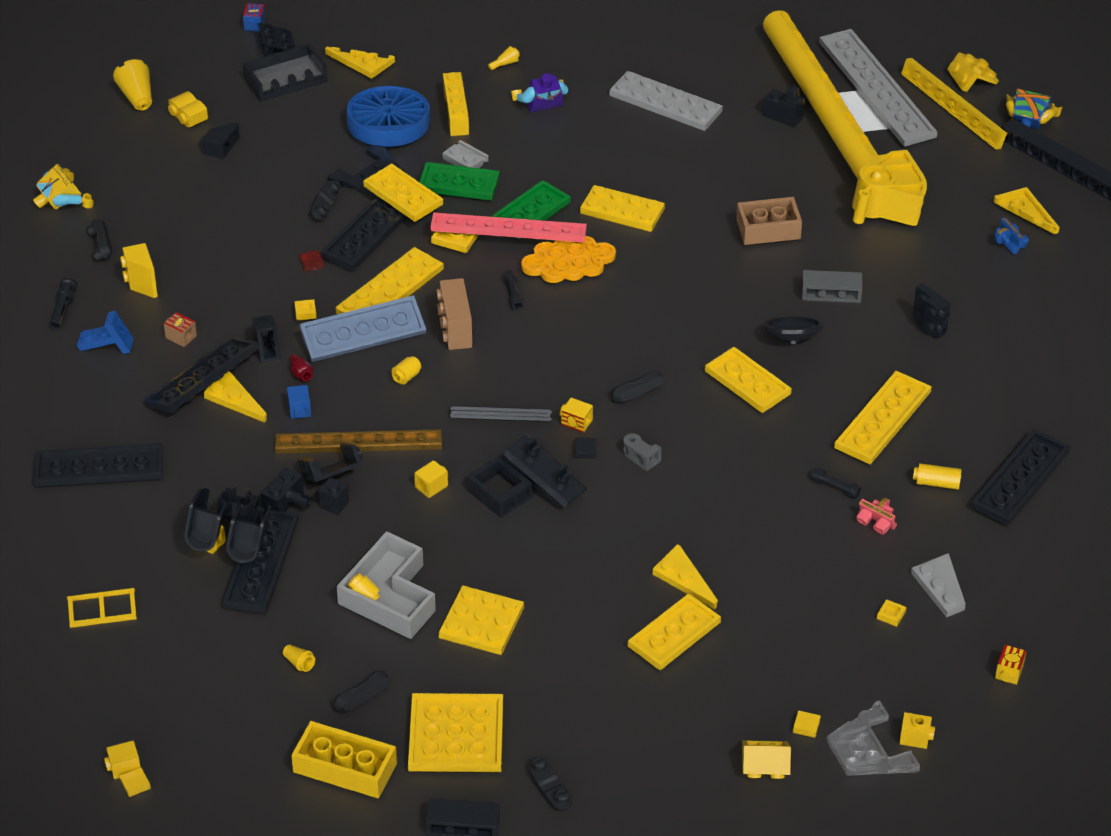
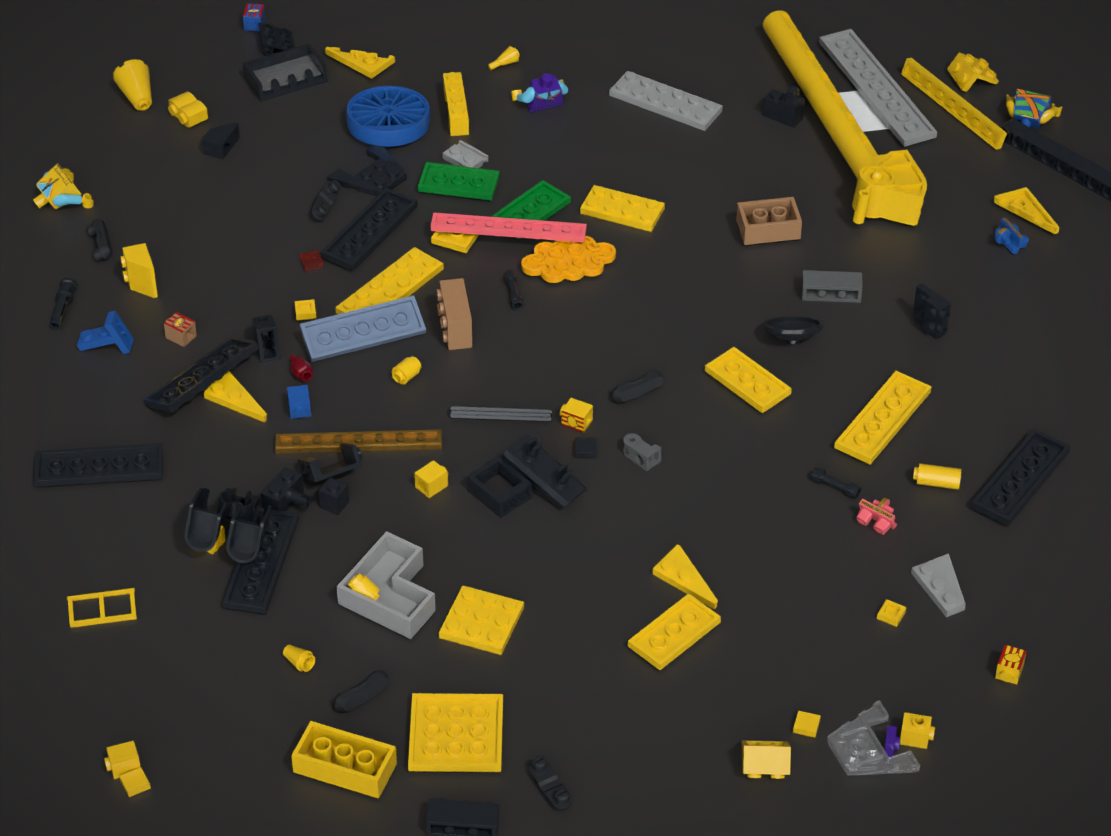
yellow plate [363,164,443,222] -> none
none -> dark purple plate [884,726,900,759]

